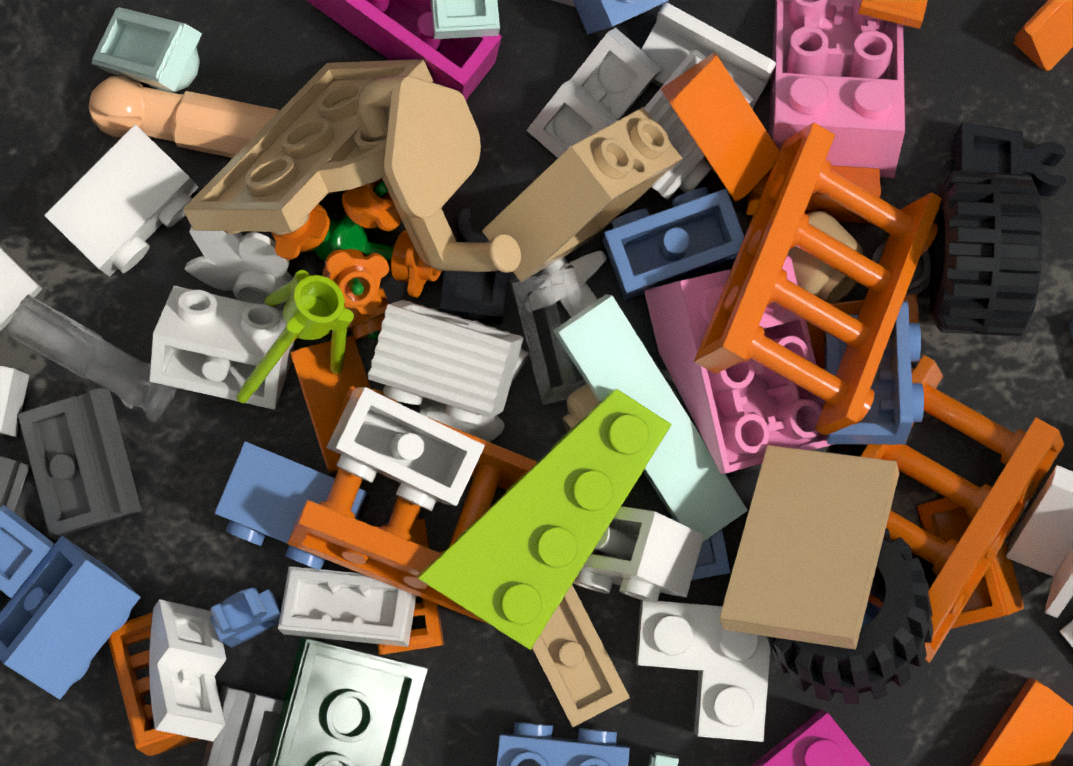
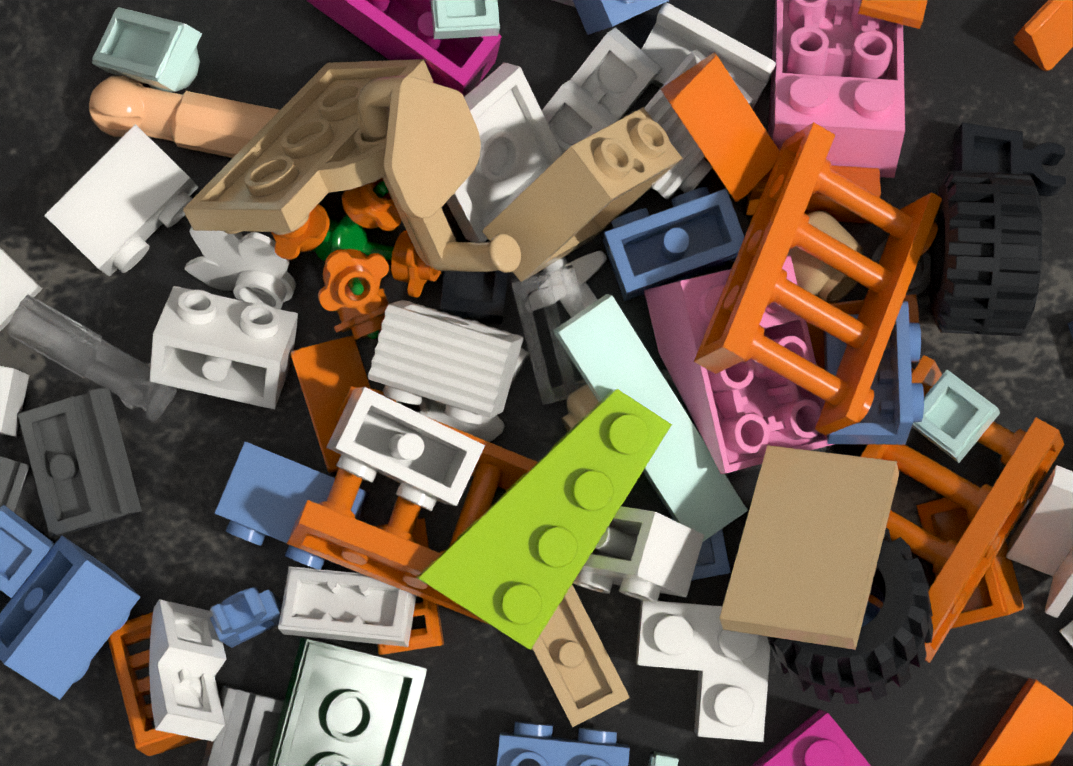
lime plant [236,270,354,403] -> none
none -> white tile [447,62,562,242]
none -> light aqua tile [912,370,1000,463]

